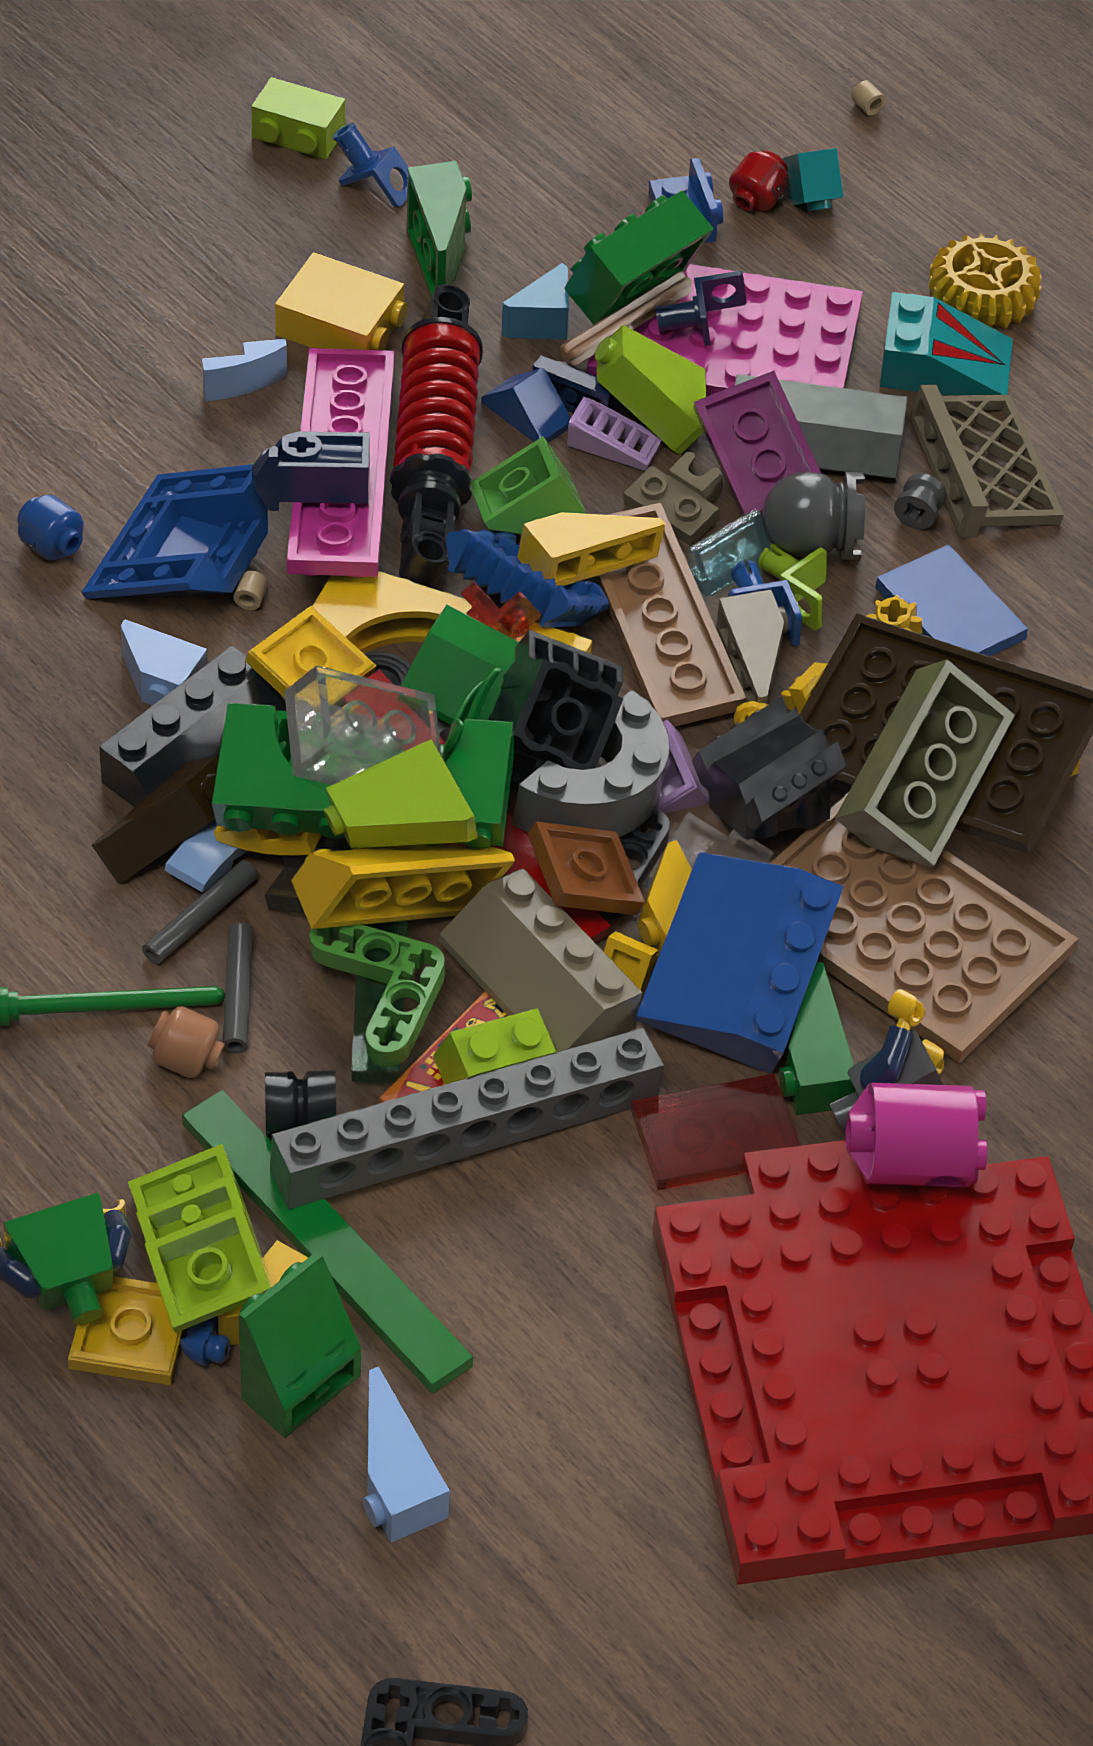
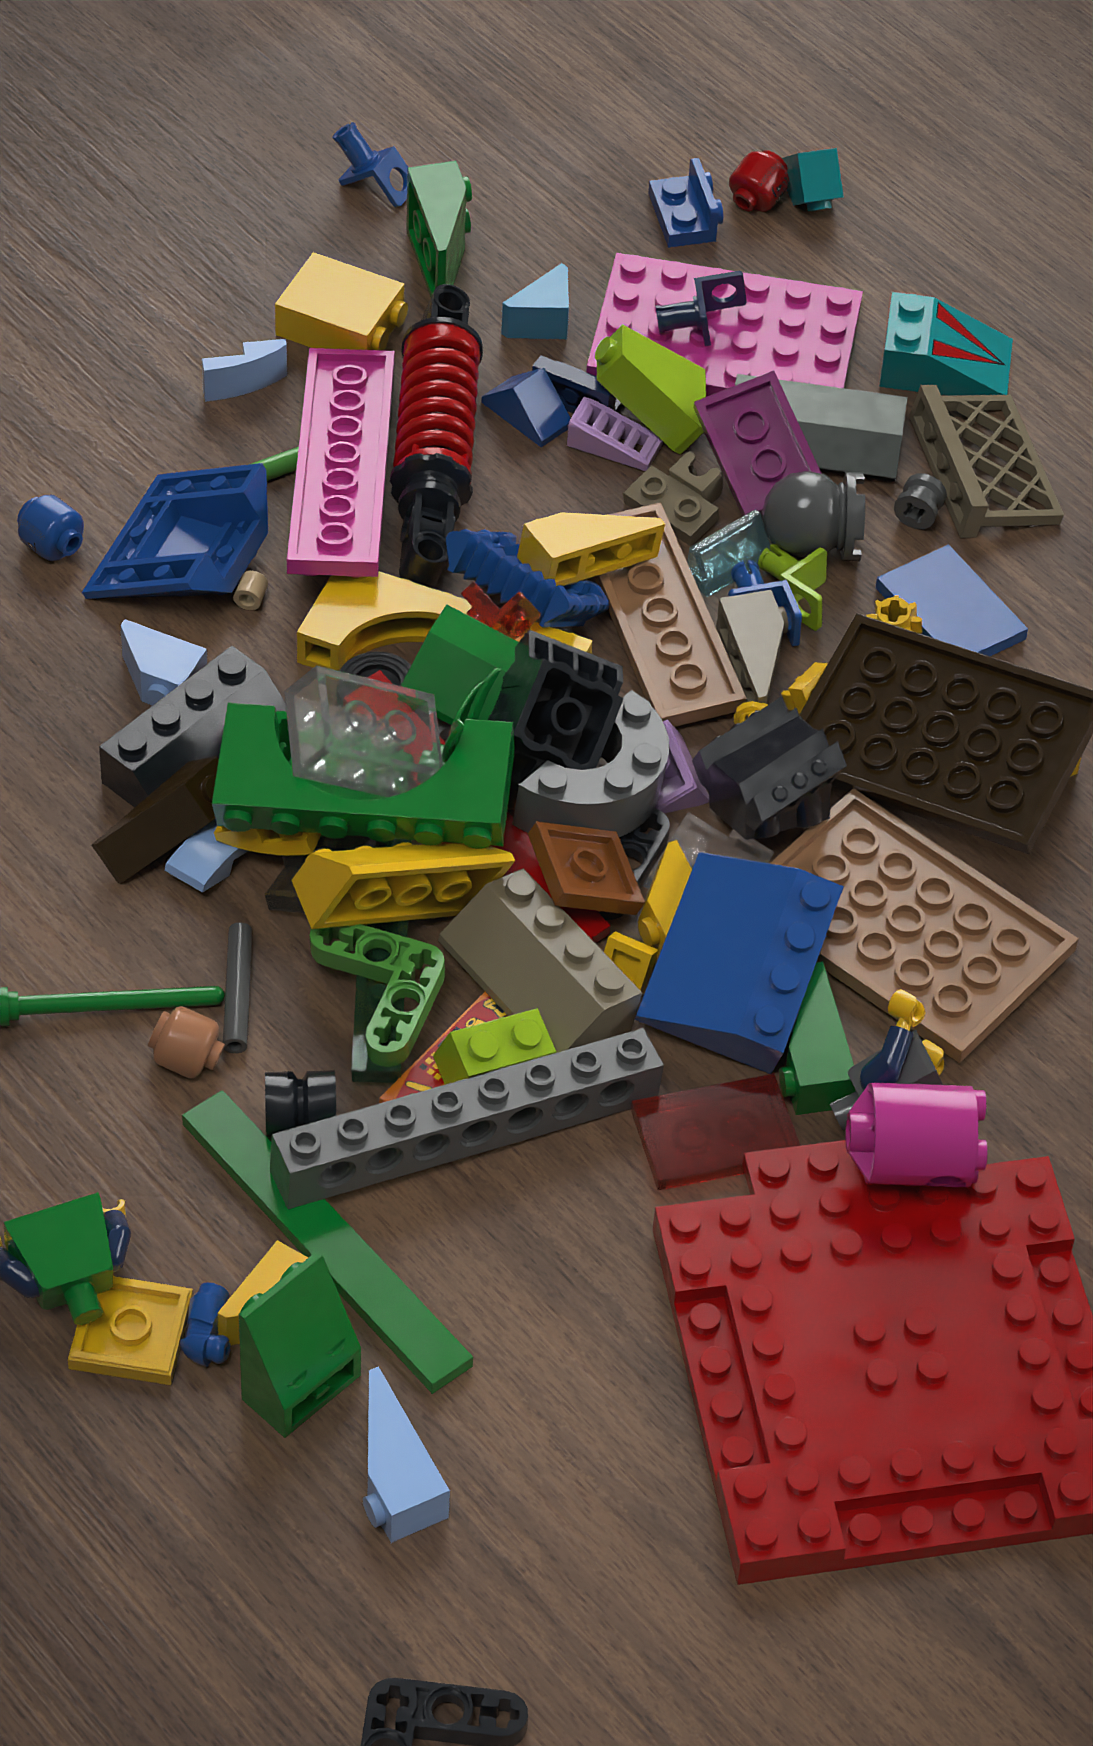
lime slope [128,1144,271,1333] -> none
dark grey piece [142,860,258,965] -> none
yellow tile [245,606,376,715] -> none
lime brick [251,77,345,160] -> none
dark blue piece [252,431,370,511] -> none
lime slope [323,739,478,848] -> none
bright green slope [471,436,587,534] -> none
medium nougat axle [560,272,692,367] -> none
green brick [564,190,714,325] -> none
olive slope [834,659,1015,867] -> none
tan piece [851,80,886,116] -> none
yellow gear [928,233,1042,329] -> none

